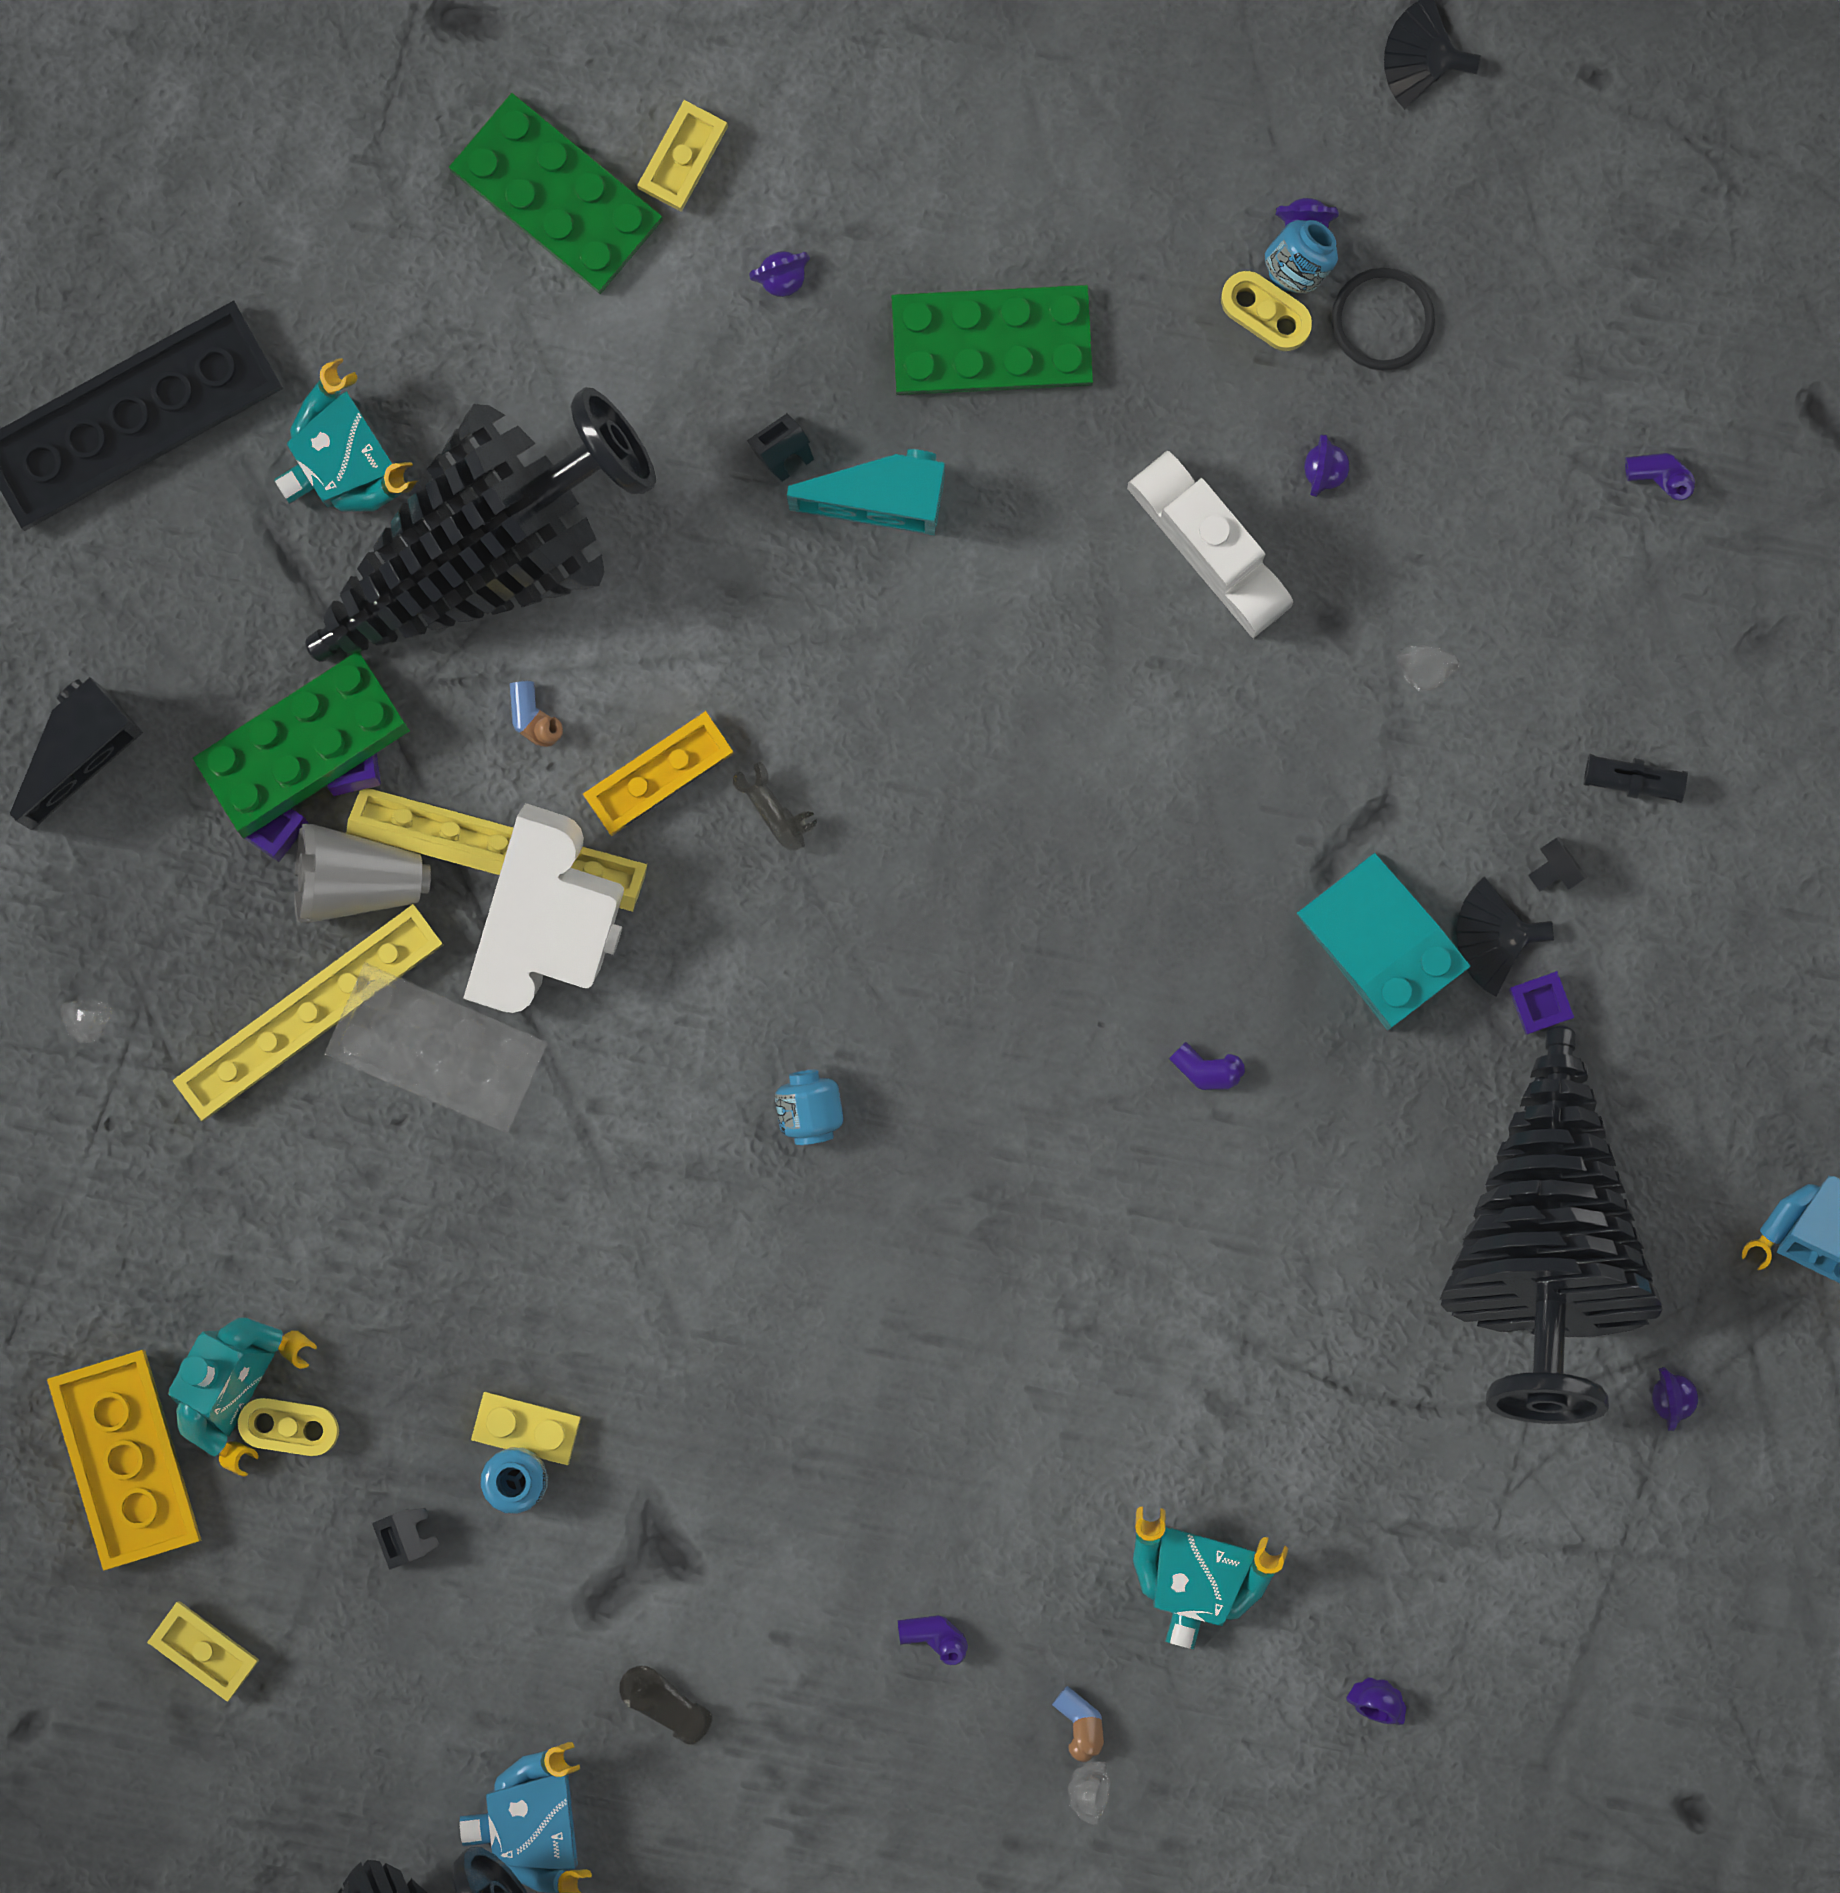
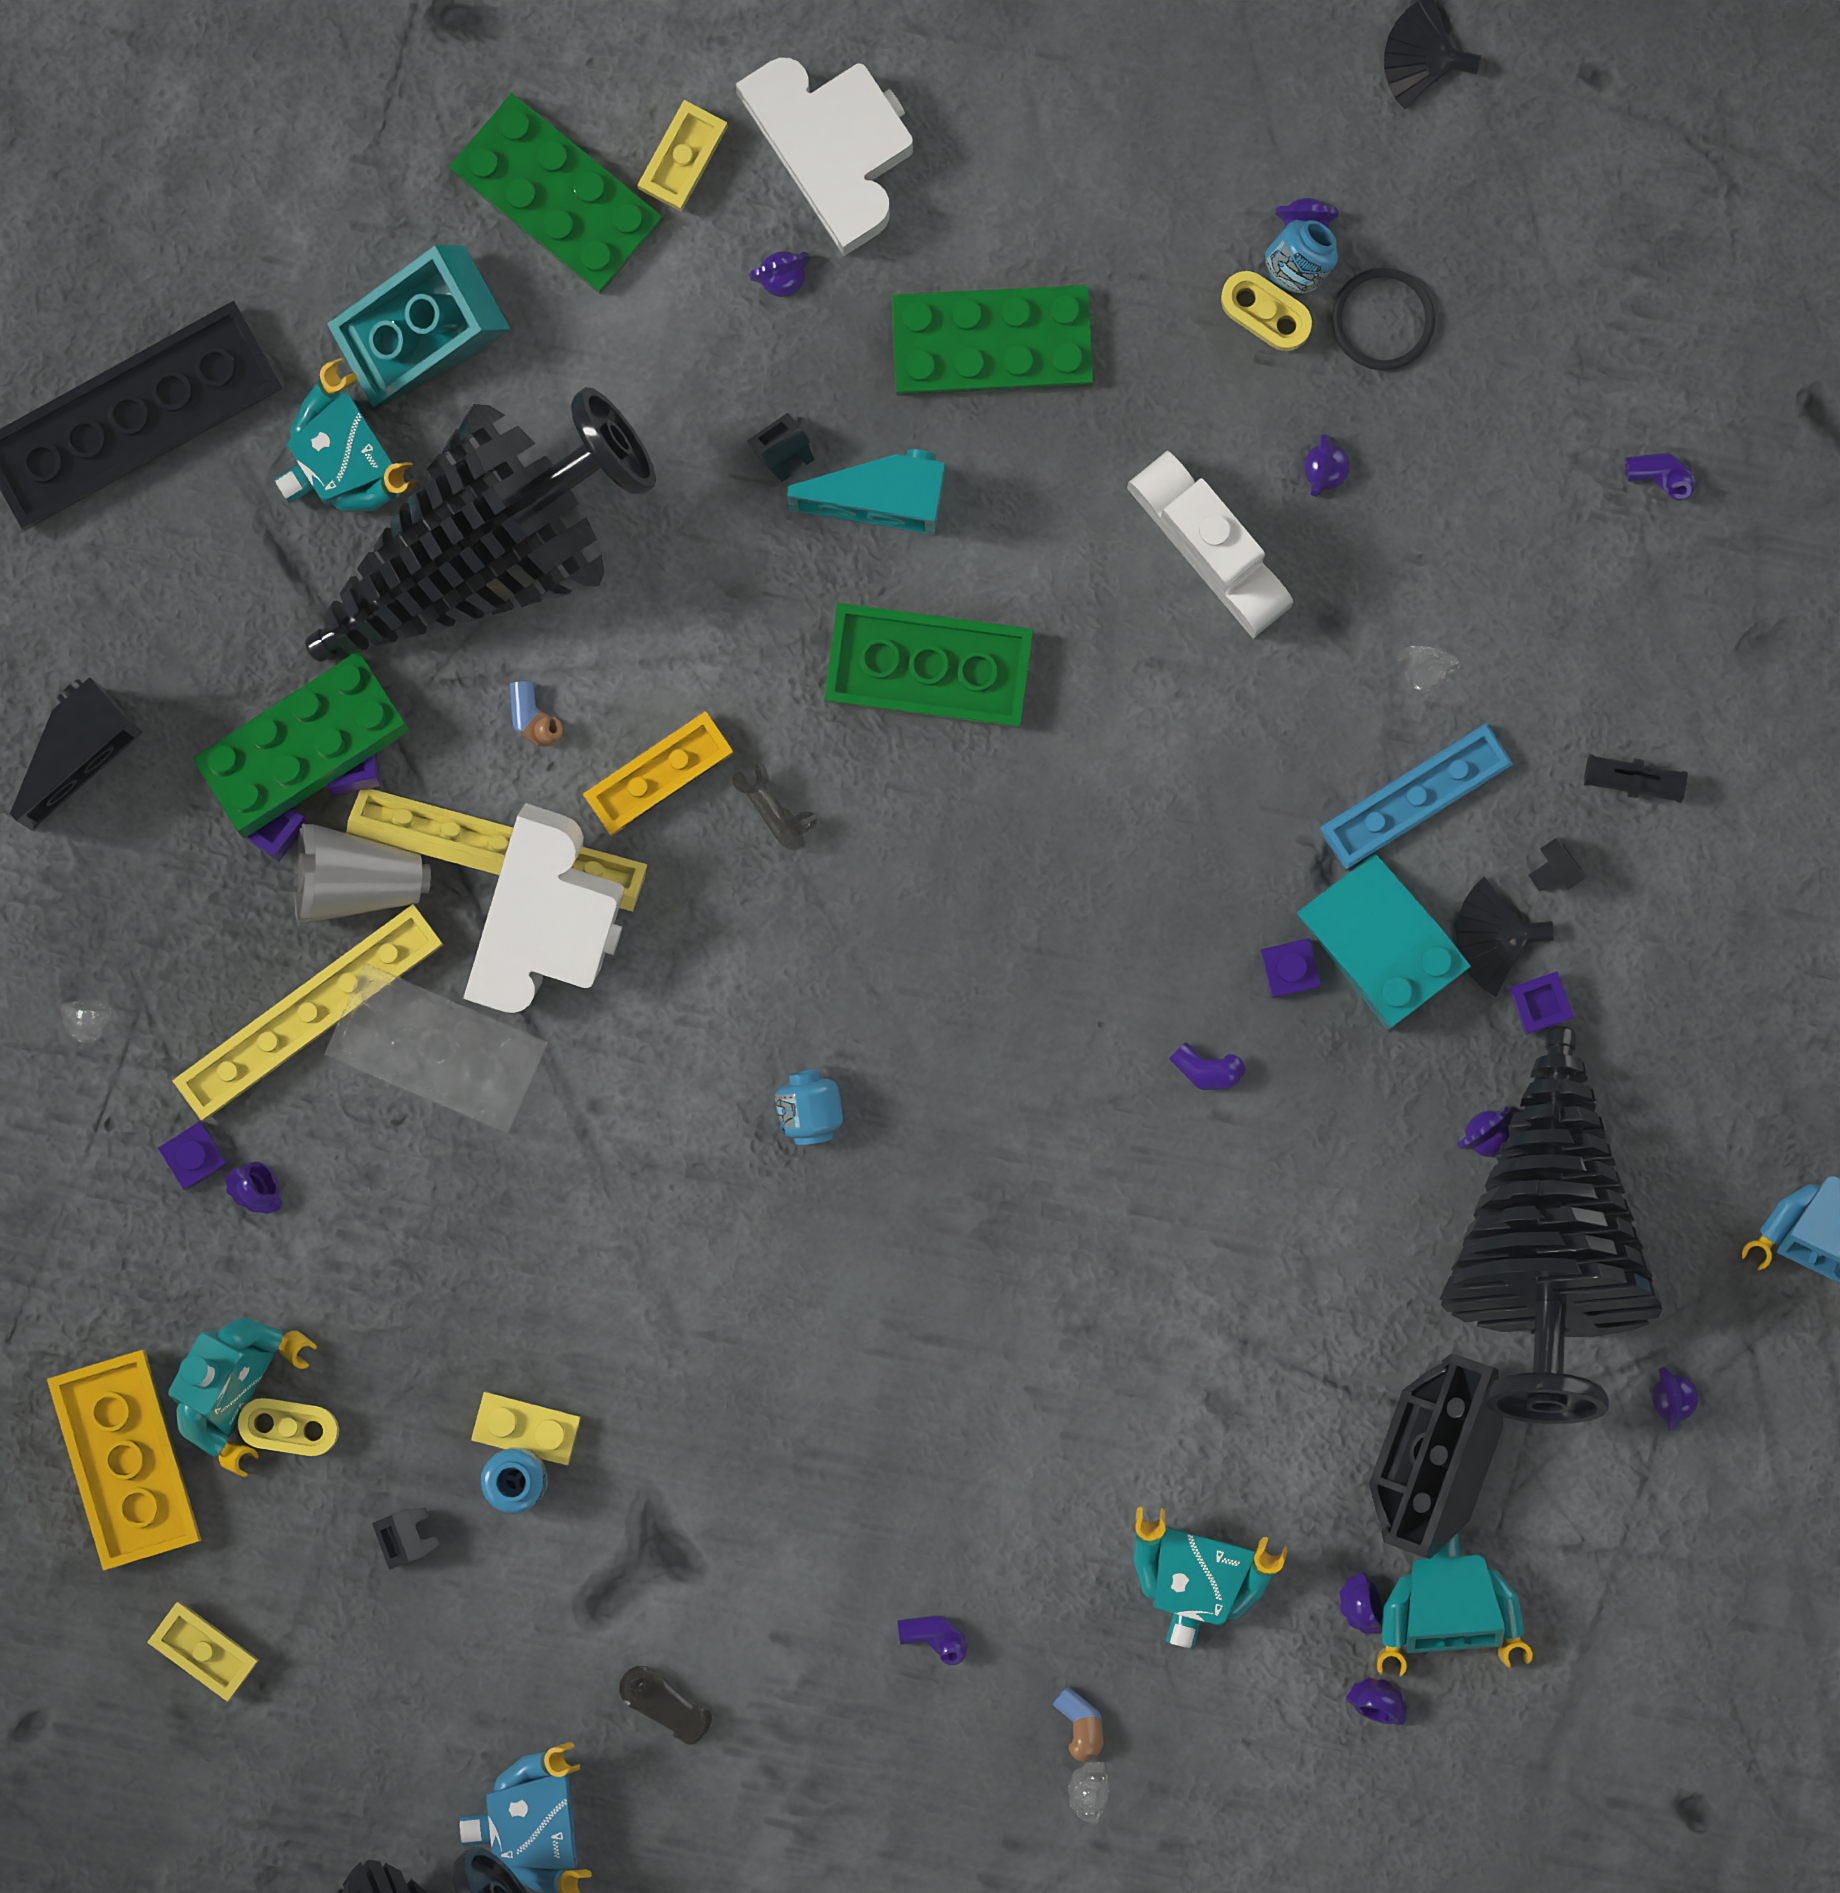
none -> dark purple plate [158,1121,228,1190]
none -> dark purple piece [225,1162,282,1214]
none -> teal slope [327,245,511,408]
none -> white brick [736,58,913,256]
none -> green plate [824,603,1033,728]
none -> dark purple plate [1260,938,1321,998]
none -> dark azure tile [1319,723,1513,870]
none -> dark purple piece [1339,1572,1383,1634]
none -> black wedge [1369,1353,1504,1559]
none -> teal torso [1377,1534,1533,1677]
none -> dark purple piece [1457,1105,1511,1157]

